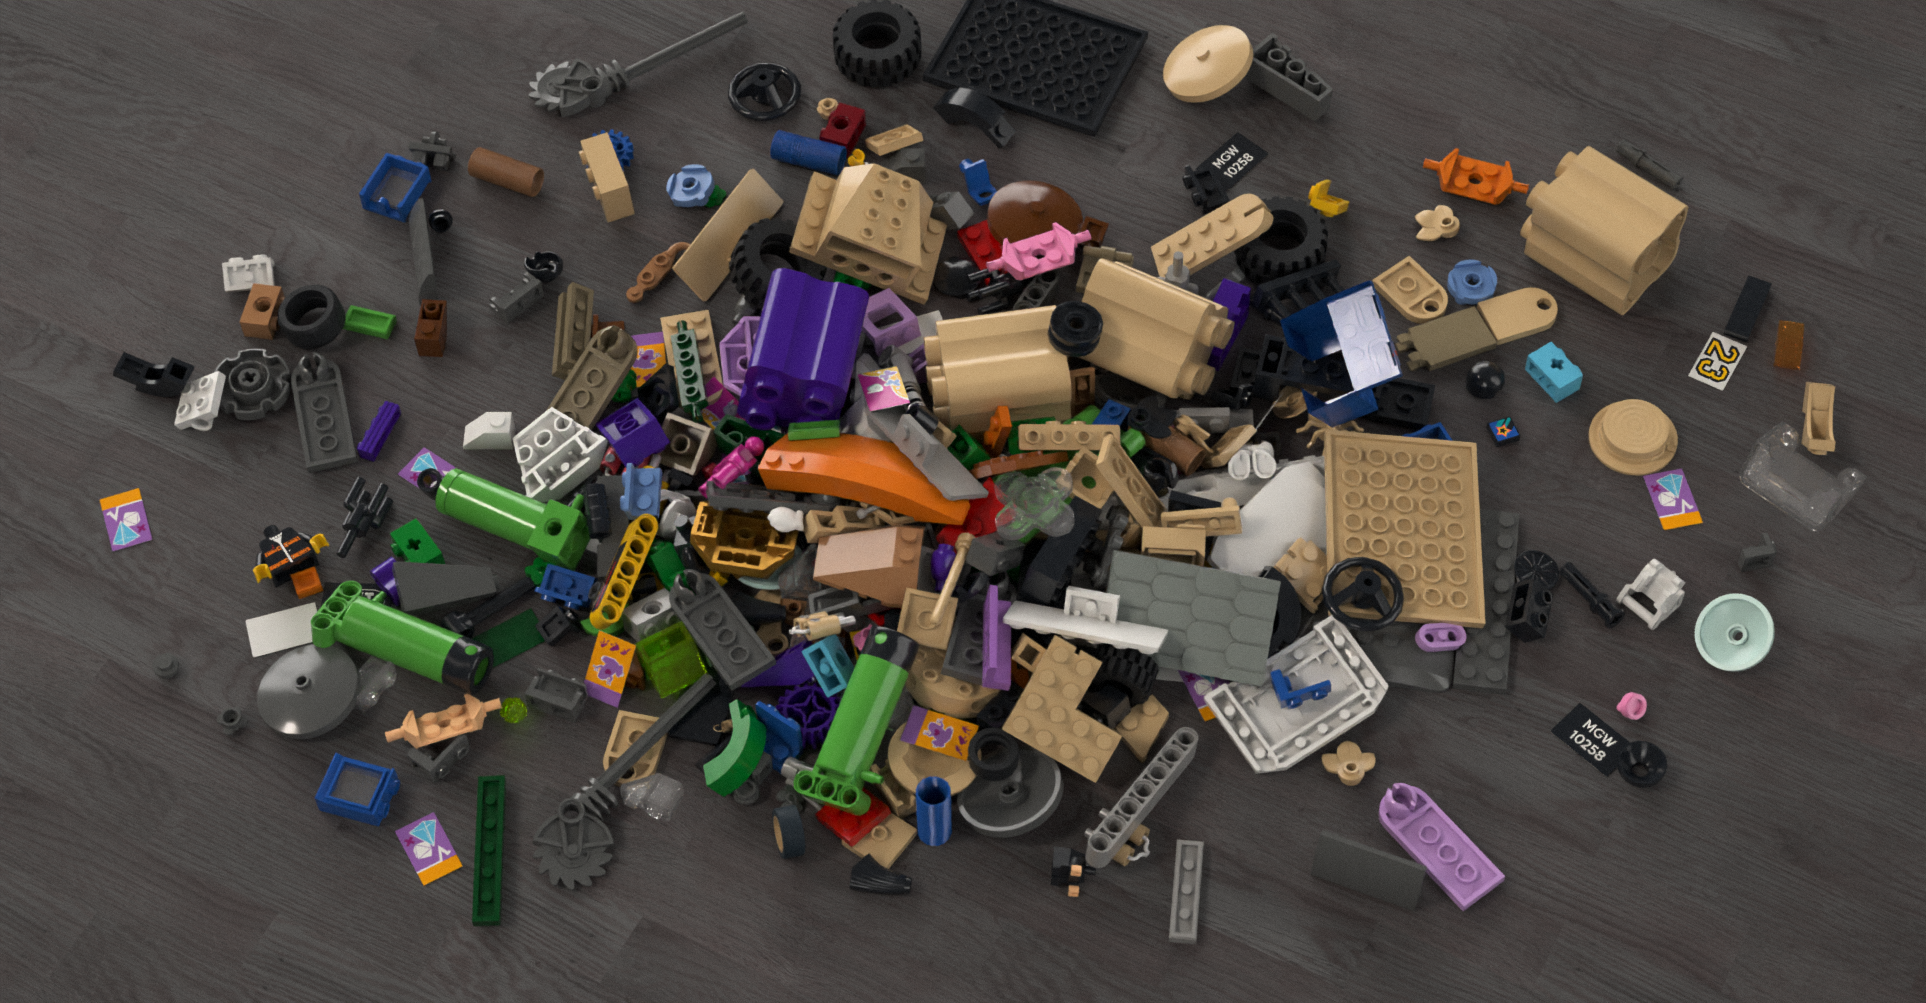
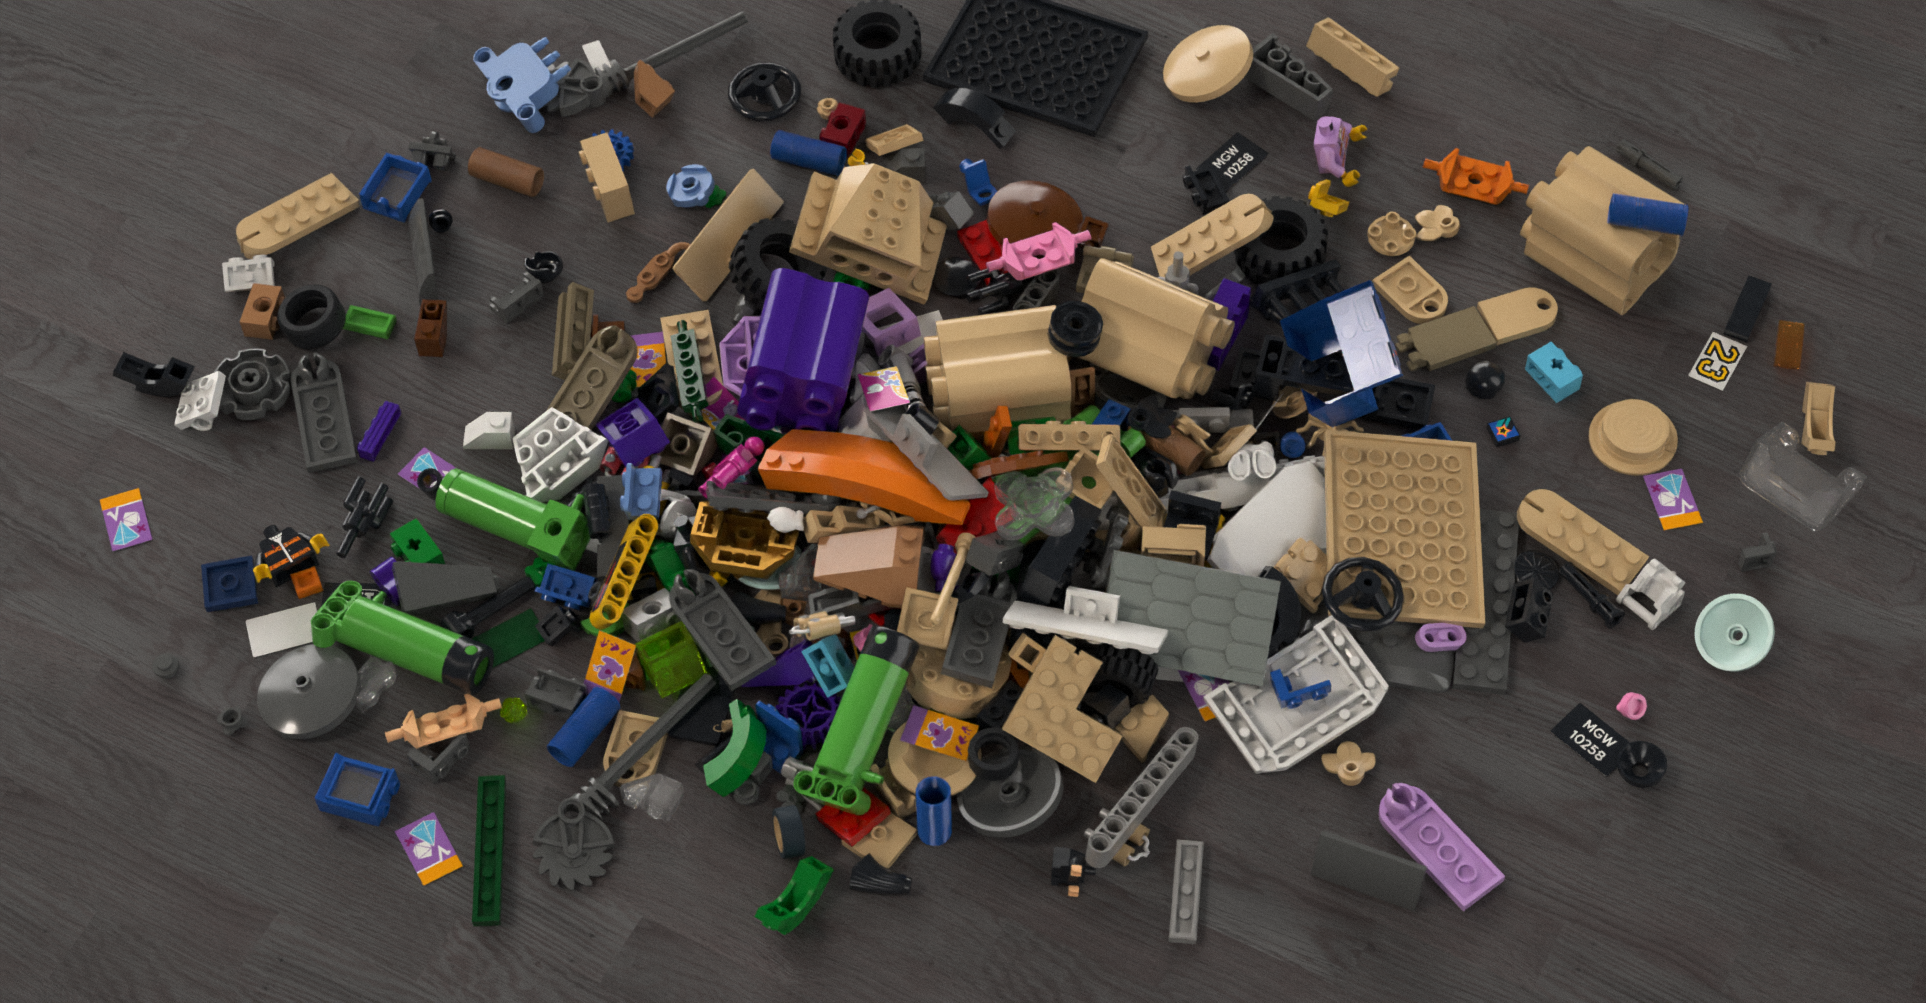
bright green tile [788,420,841,440] -> none
medium lavender fence [982,585,1011,691] -> none
tan piece [1161,498,1242,537] -> none
medium blue plate [1447,260,1497,305] -> none
none -> dark blue plate [201,555,258,613]
none -> tan plate [236,173,360,259]
none -> medium blue piece [473,37,571,133]
none -> blue piece [547,687,620,767]
none -> white sticker [582,40,611,75]
none -> medium nougat slope [634,60,675,118]
none -> green arch [754,856,834,935]
none -> blue tile [1280,432,1305,458]
none -> tan brick [1306,17,1399,97]
none -> lavender torso [1314,116,1367,187]
none -> tan dish [1367,212,1416,256]
none -> tan plate [1517,489,1649,595]
none -> blue piece [1607,193,1689,236]

